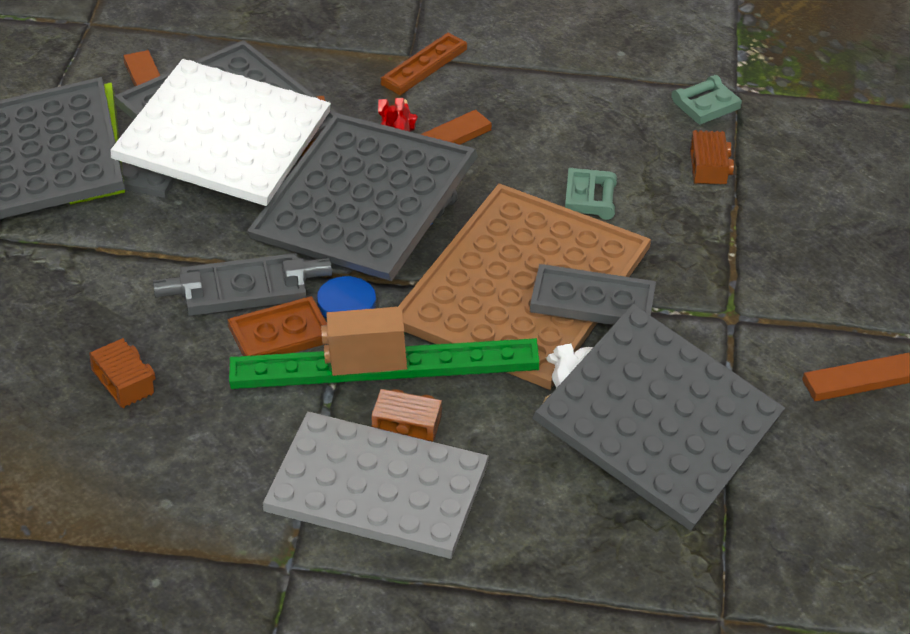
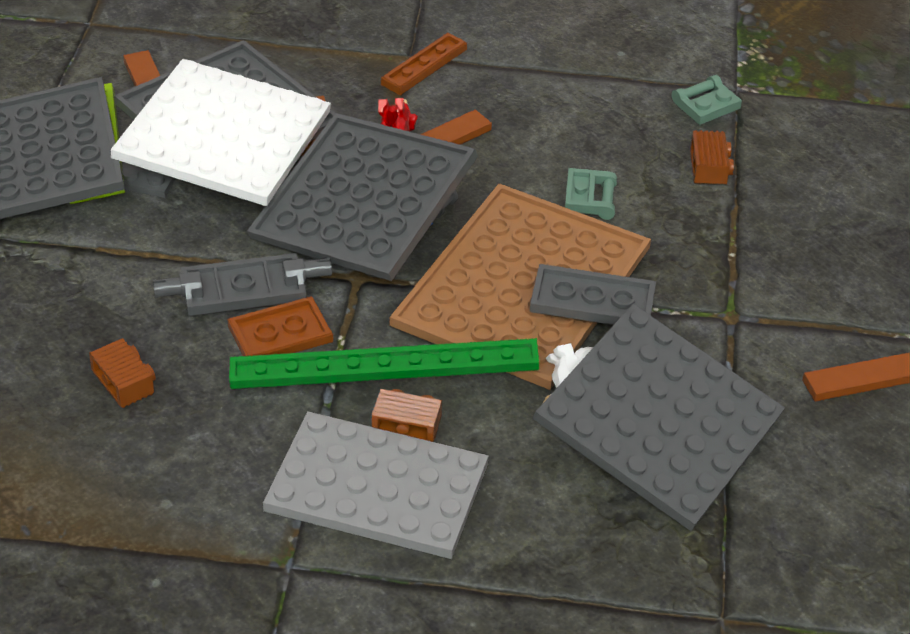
blue tile [317,276,376,318] -> none
medium nougat brick [321,306,407,376] -> none

